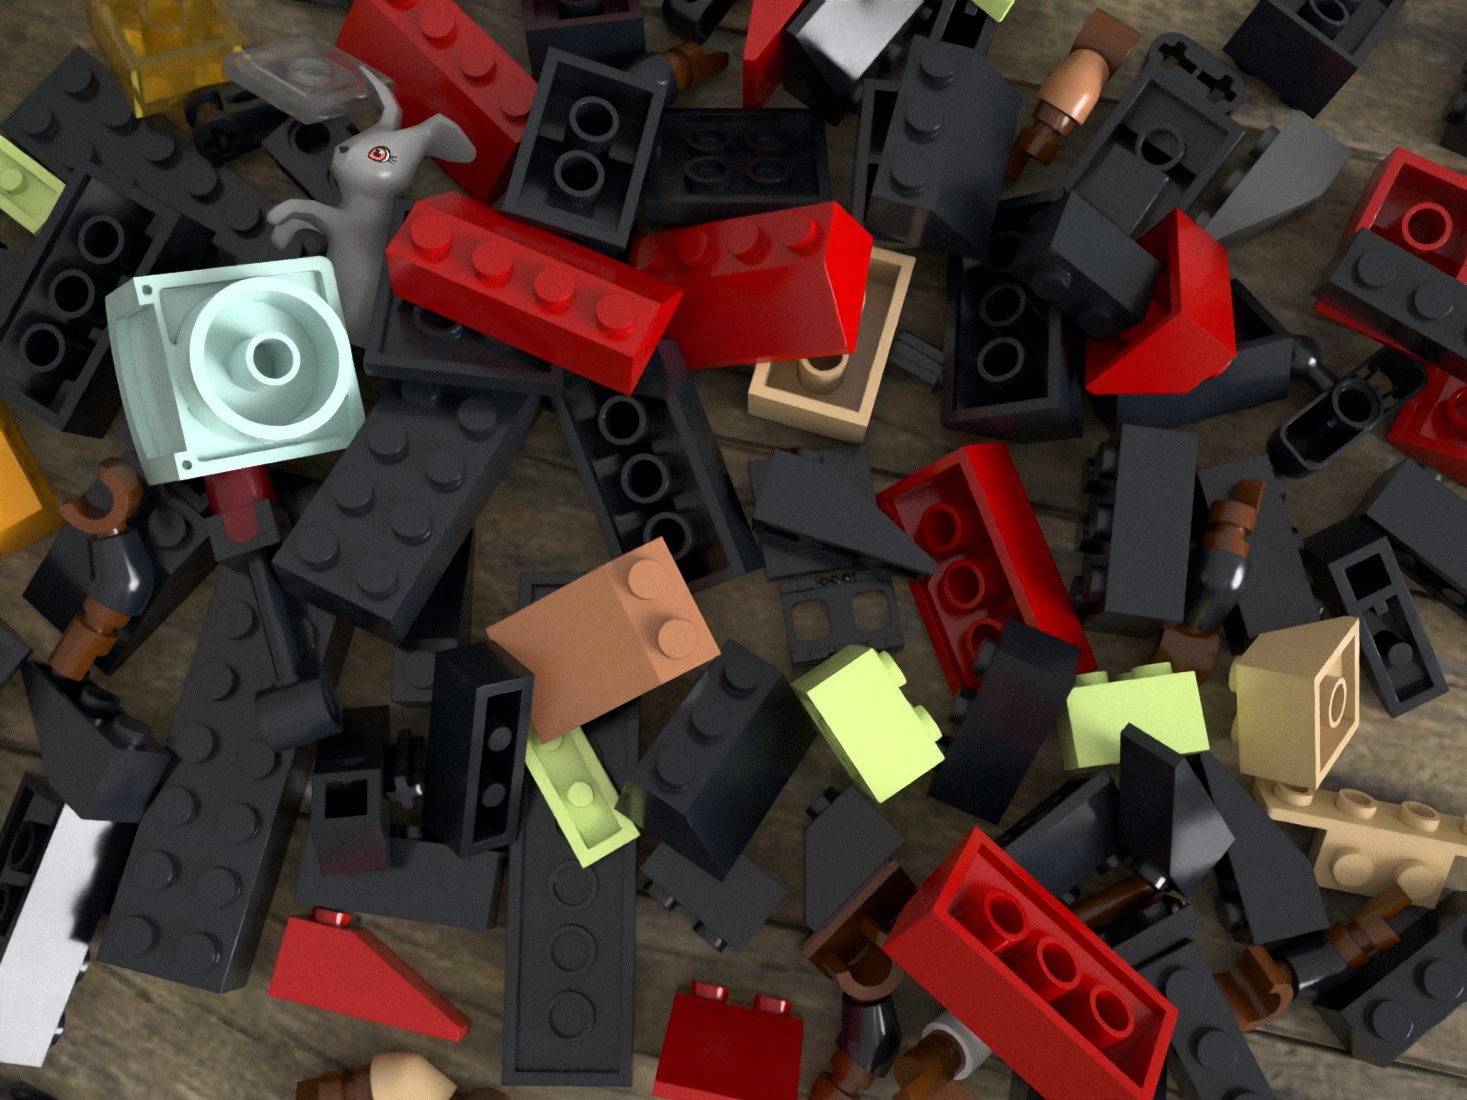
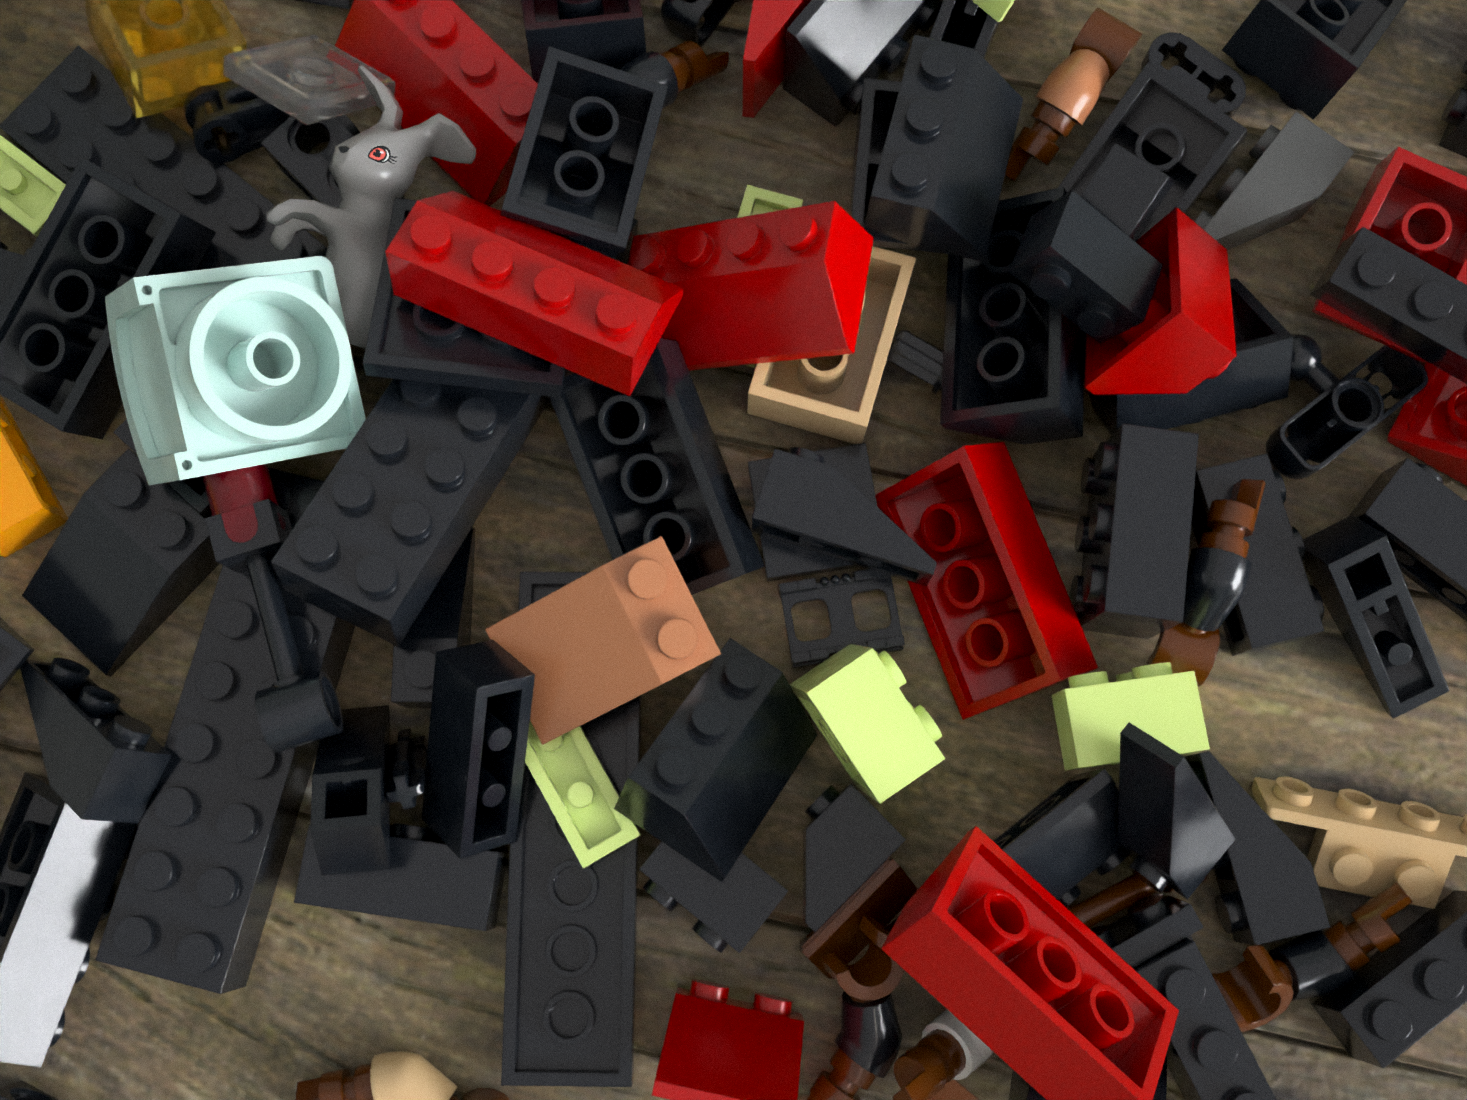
reddish brown piece [48,457,155,681] -> none
red slope [267,906,472,1042] -> none
black plate [645,108,832,227] -> none
black brick [926,617,1081,825] -> none
tan slope [1229,616,1359,790] -> none

